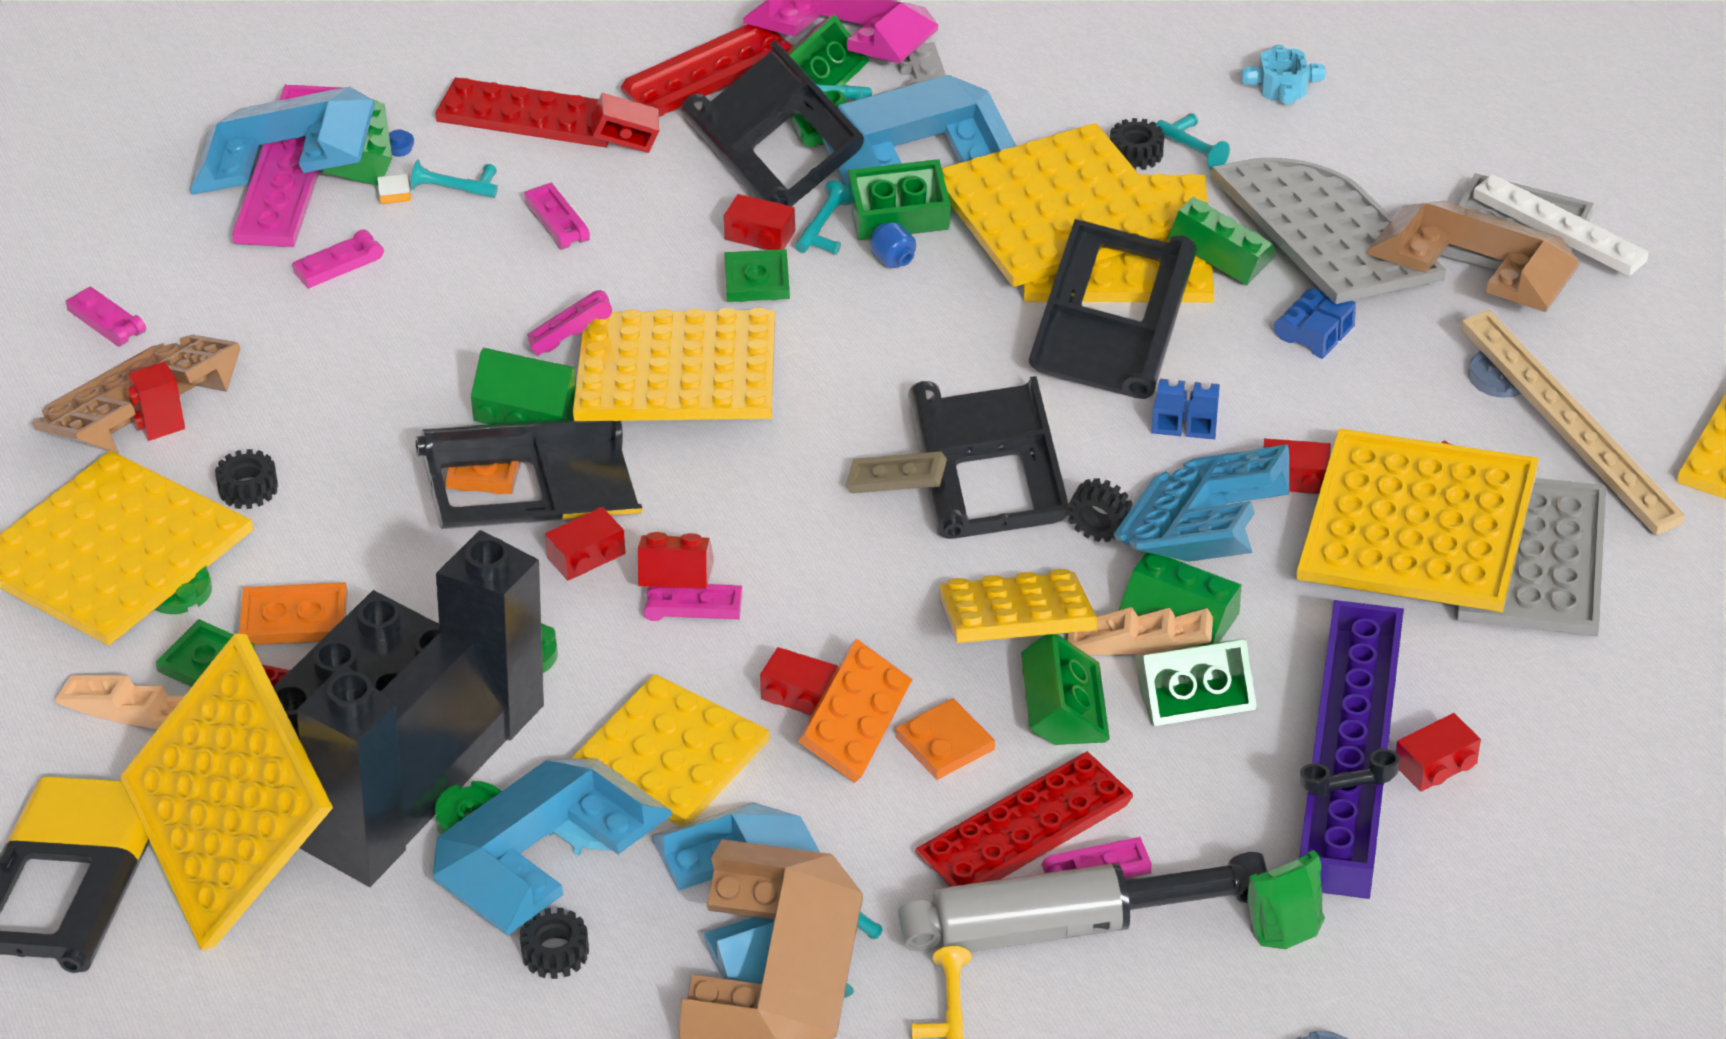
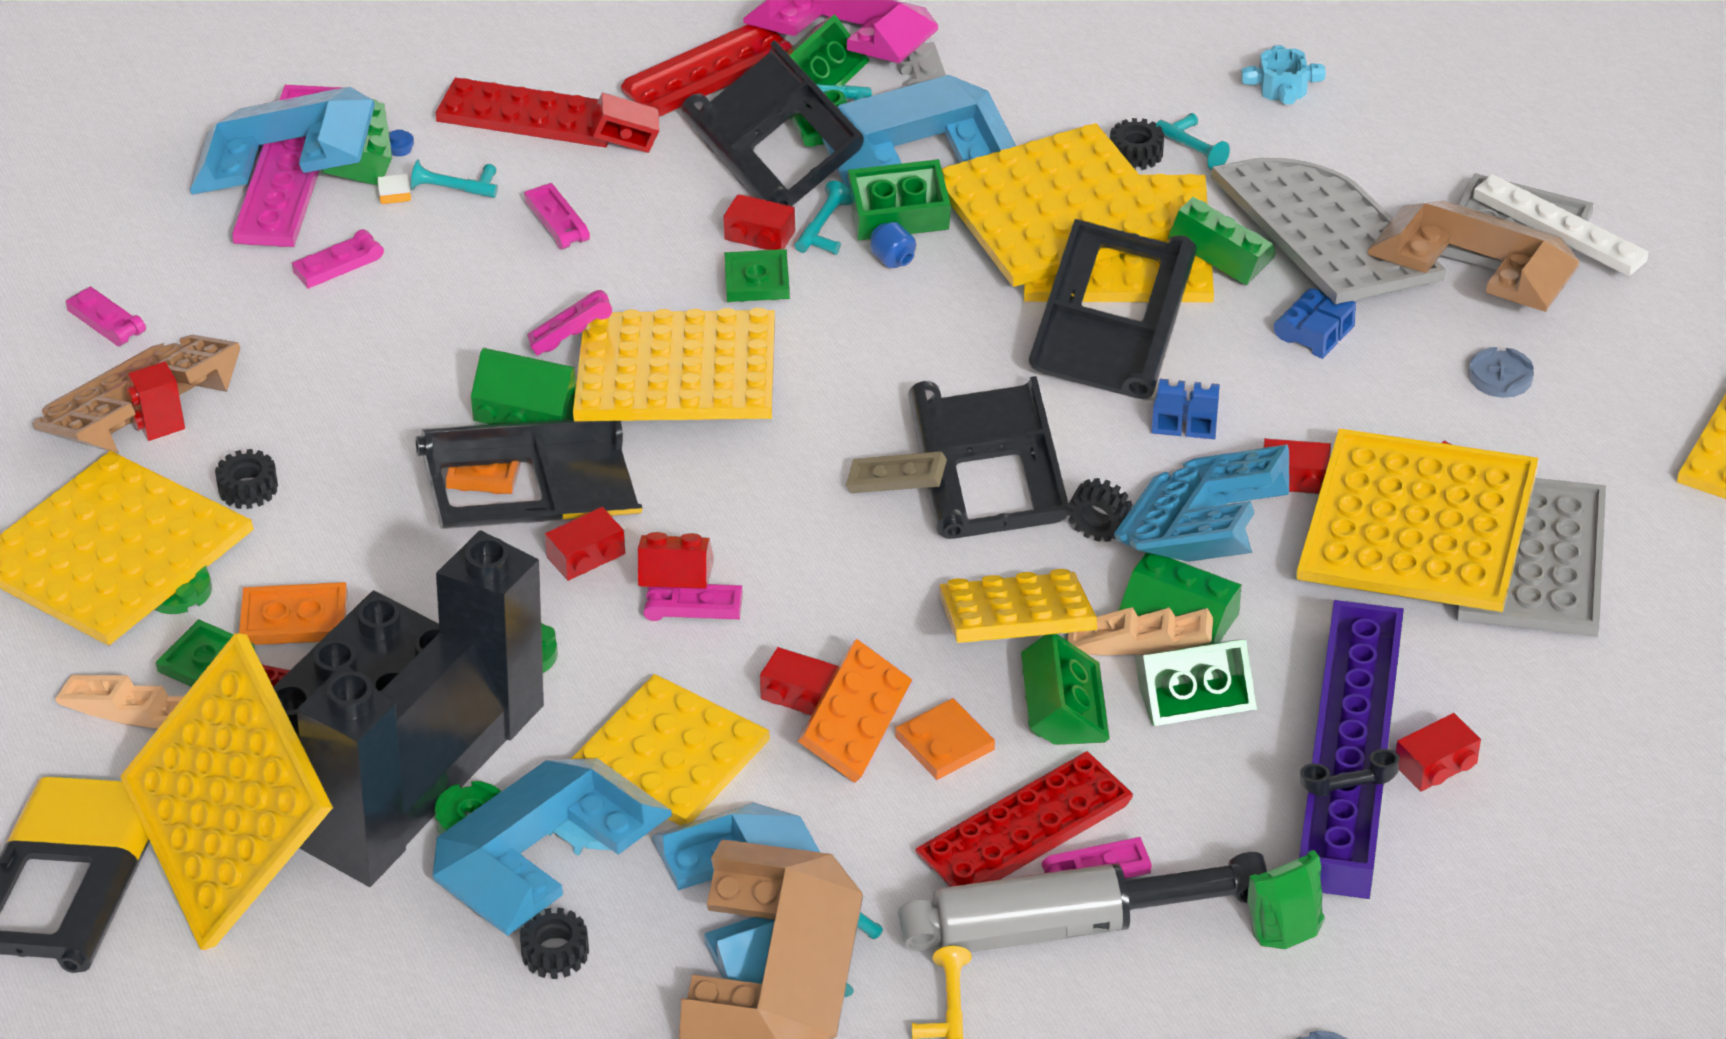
tan plate [1461,309,1685,536] -> none

